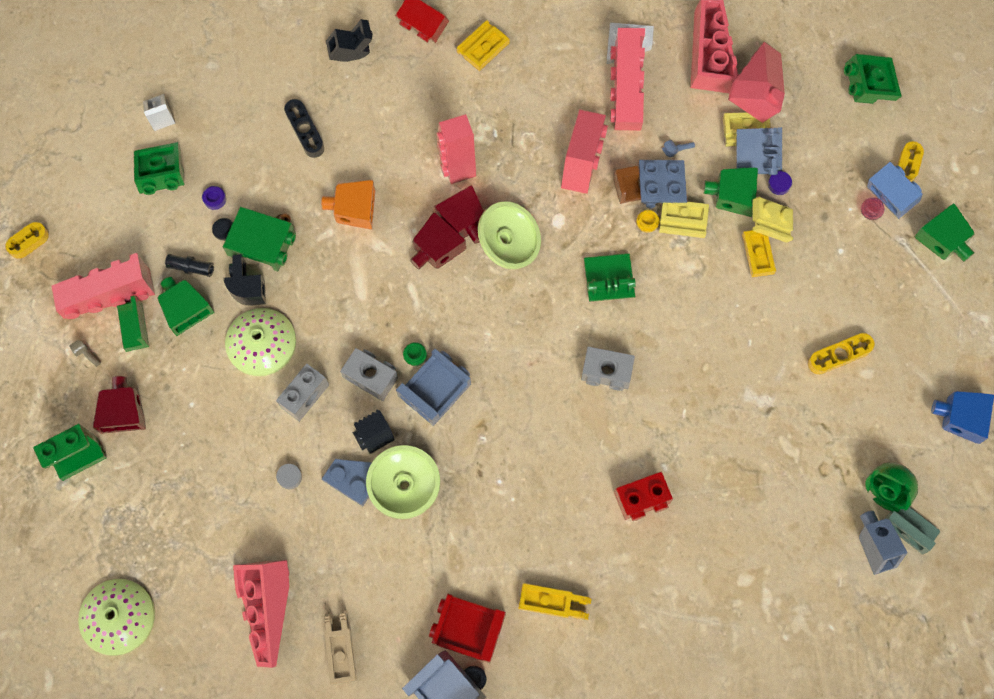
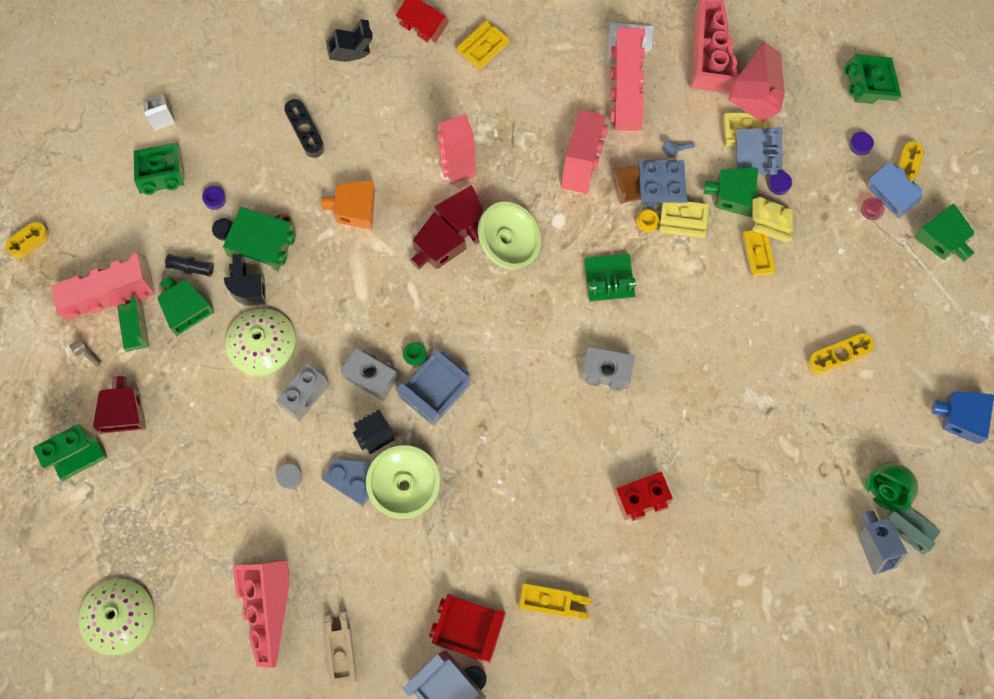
none -> dark purple tile [849,132,874,156]

